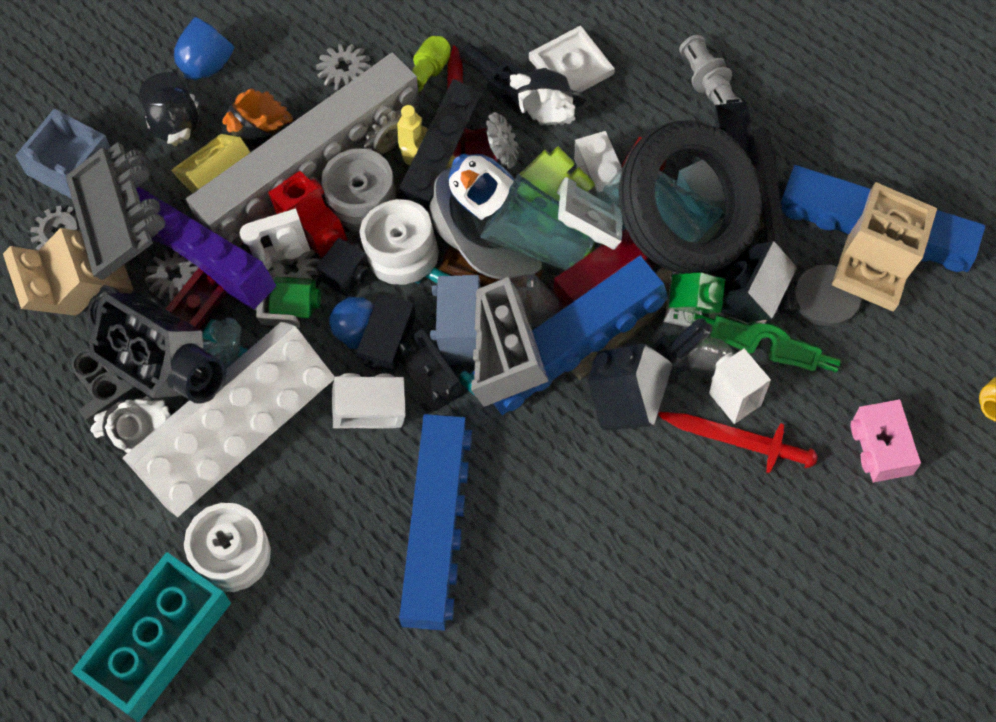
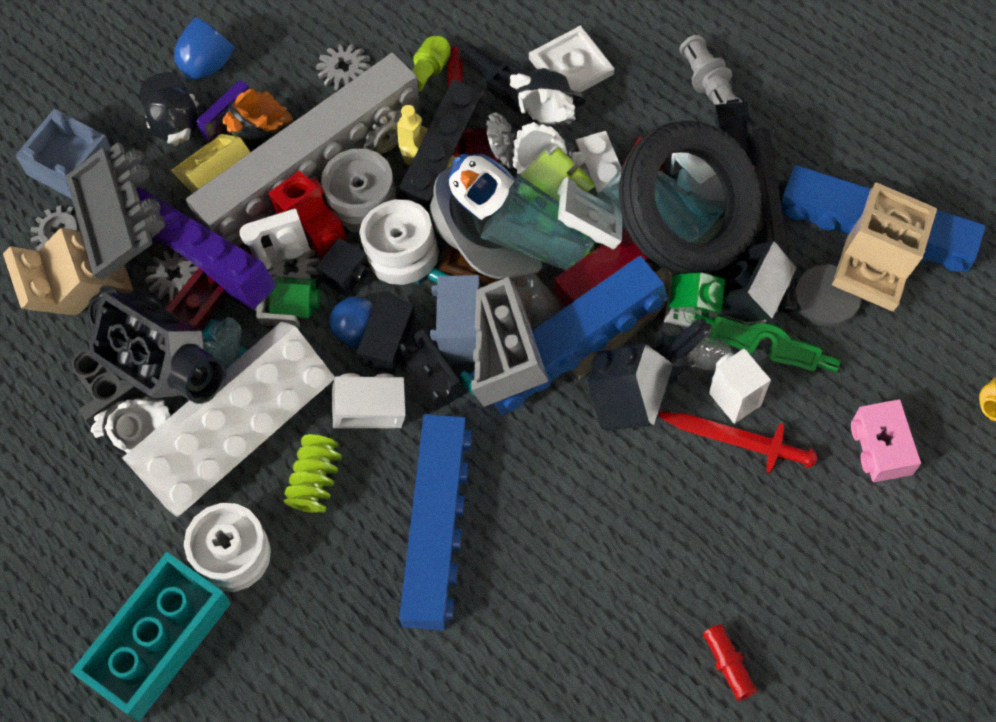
none -> dark purple tile [197,80,249,142]
none -> lime piece [284,434,342,513]
none -> white hair [511,122,586,175]
none -> white bracket [670,153,716,183]
none -> red pin [702,624,758,702]

